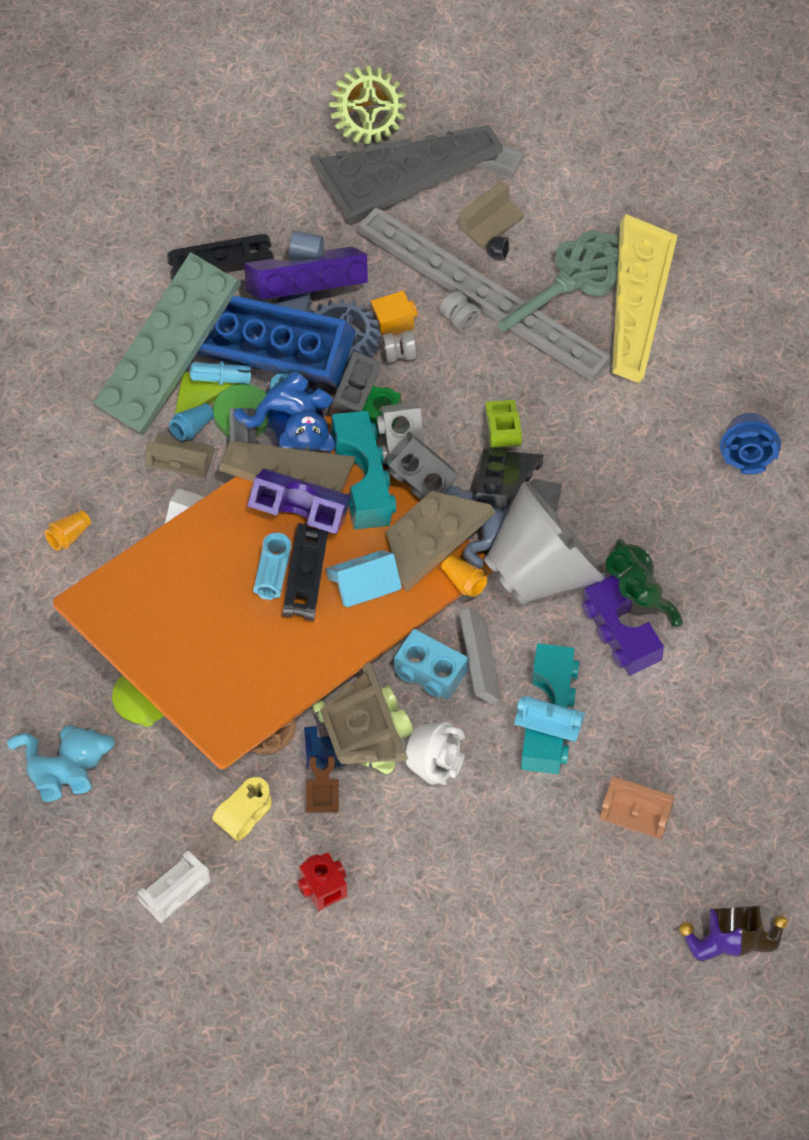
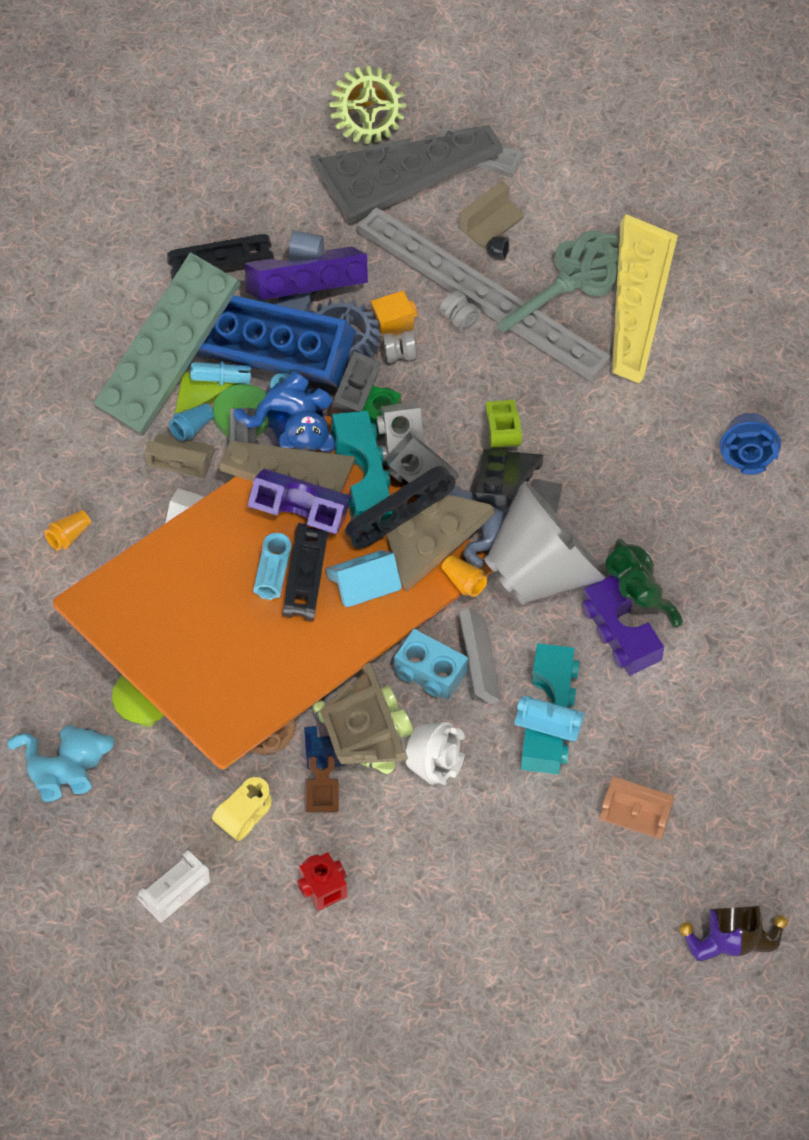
none -> black beam [345,466,456,548]

